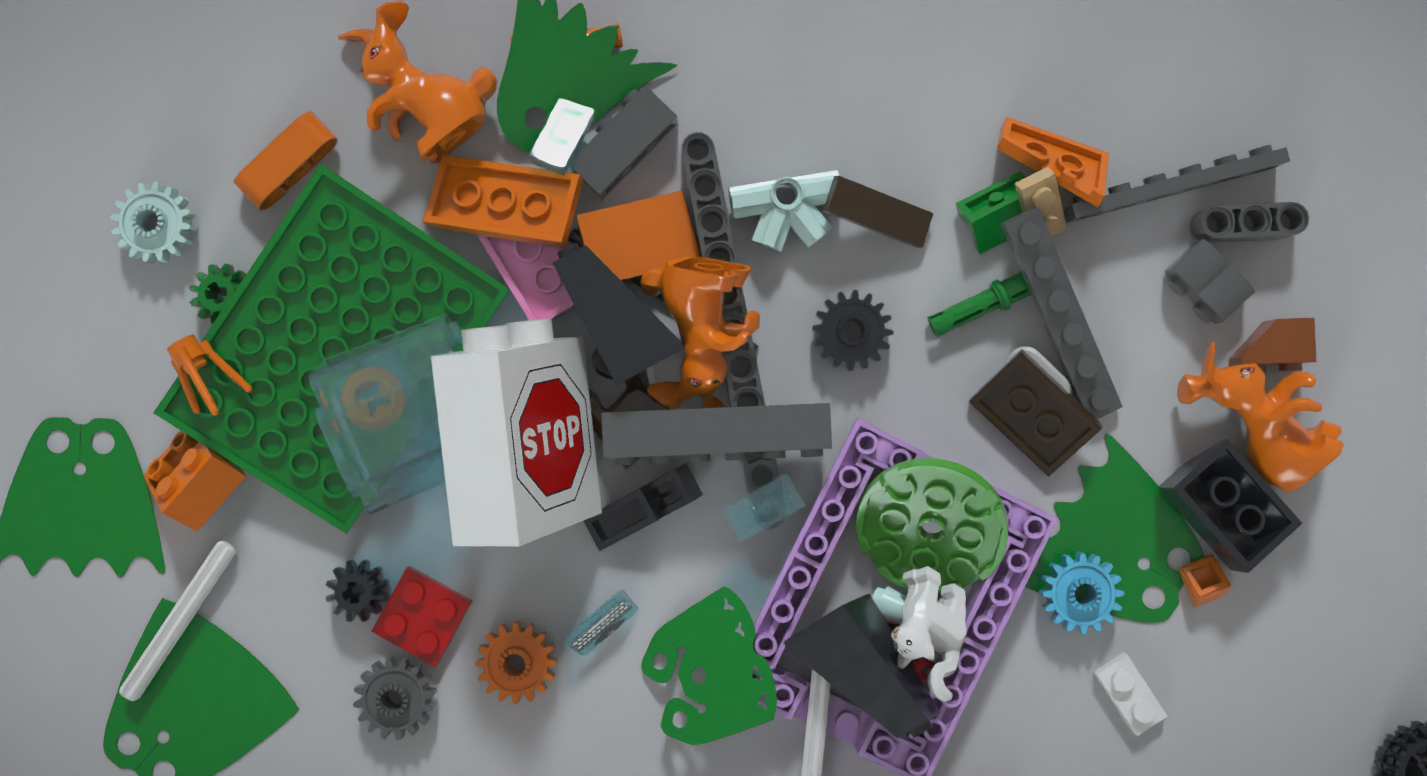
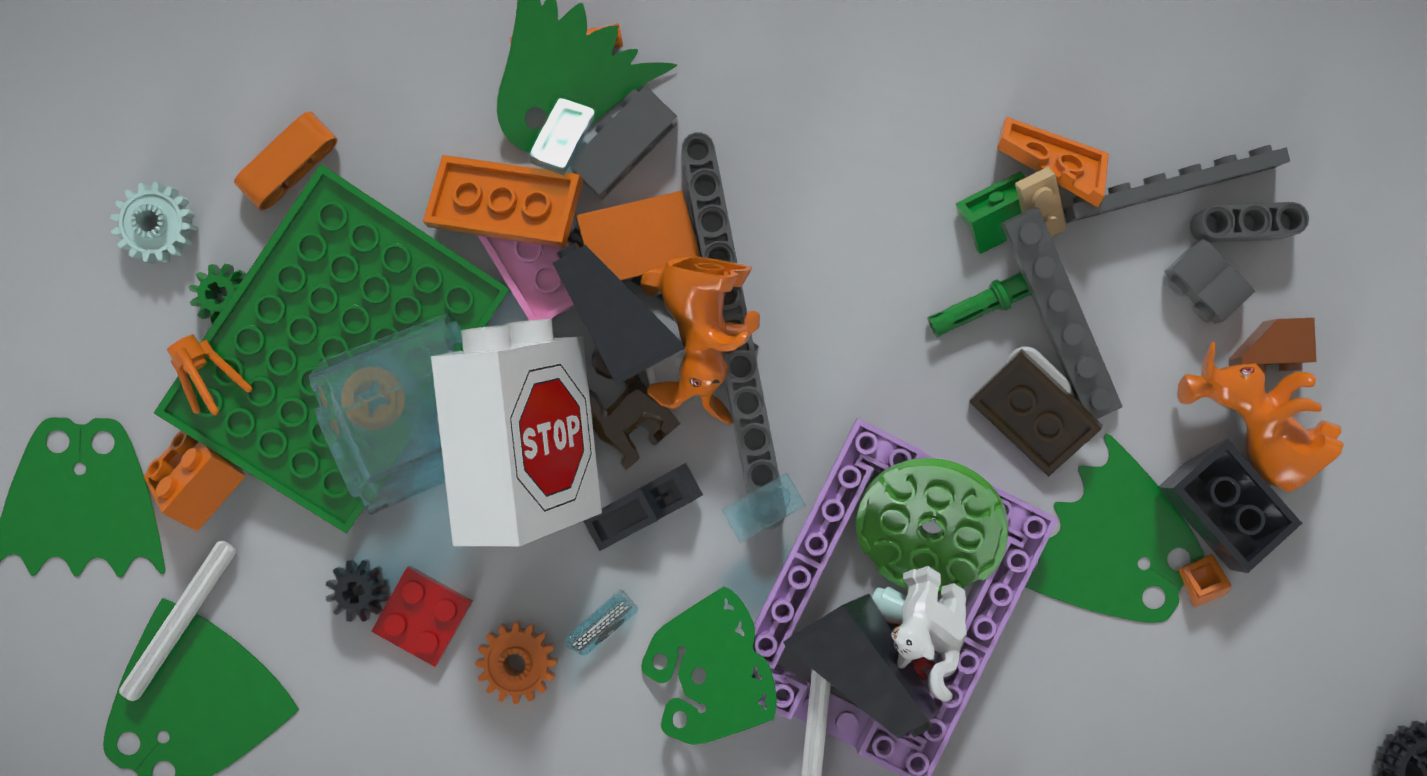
orange animal [338,0,497,165] -> none
dark grey gear [353,656,437,740] -> none
dark grey brick [601,403,832,465] -> none
light aqua piece [728,170,839,252] -> none
black gear [812,290,894,371] -> none
dark brown tile [823,176,933,248] -> none
medium azure gear [1039,551,1124,635] -> none
white plate [1093,652,1168,736] -> none

